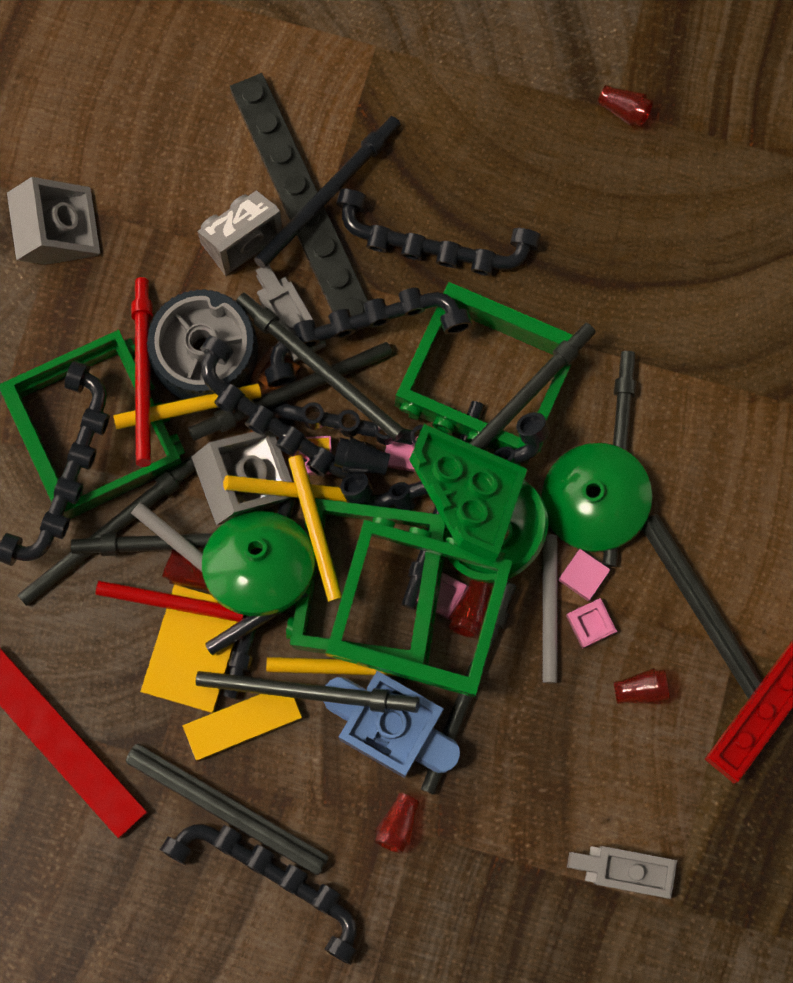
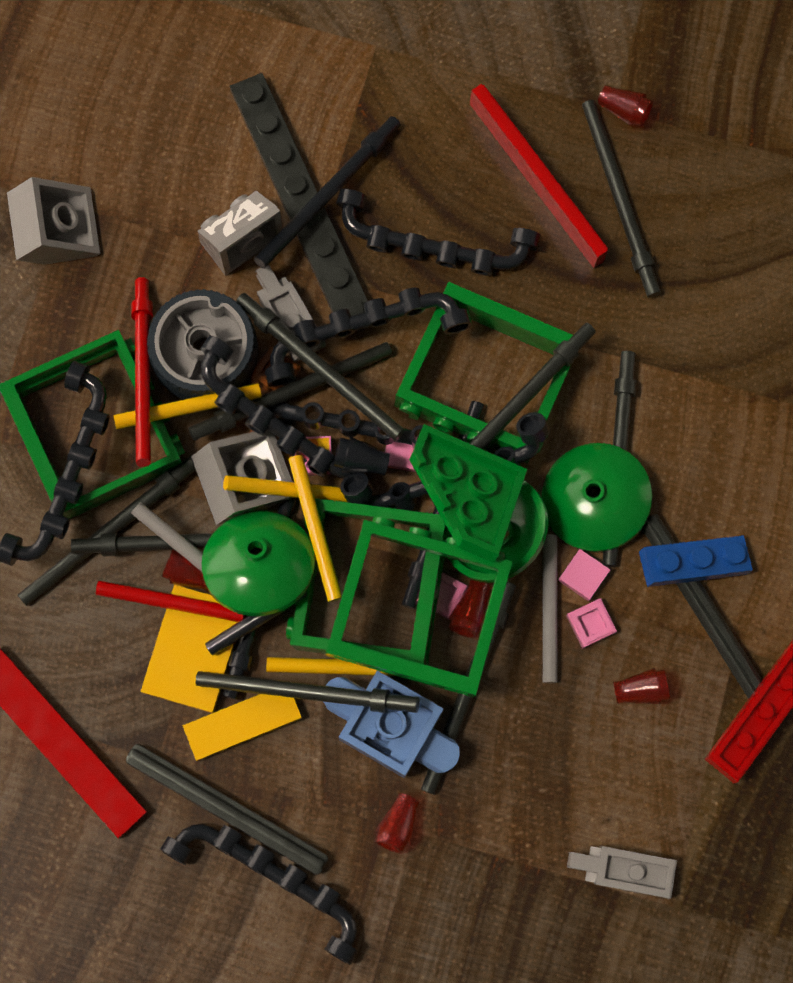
none -> red tile [470,84,608,268]
none -> pearl dark grey bar [582,99,661,298]
none -> blue plate [639,535,753,587]

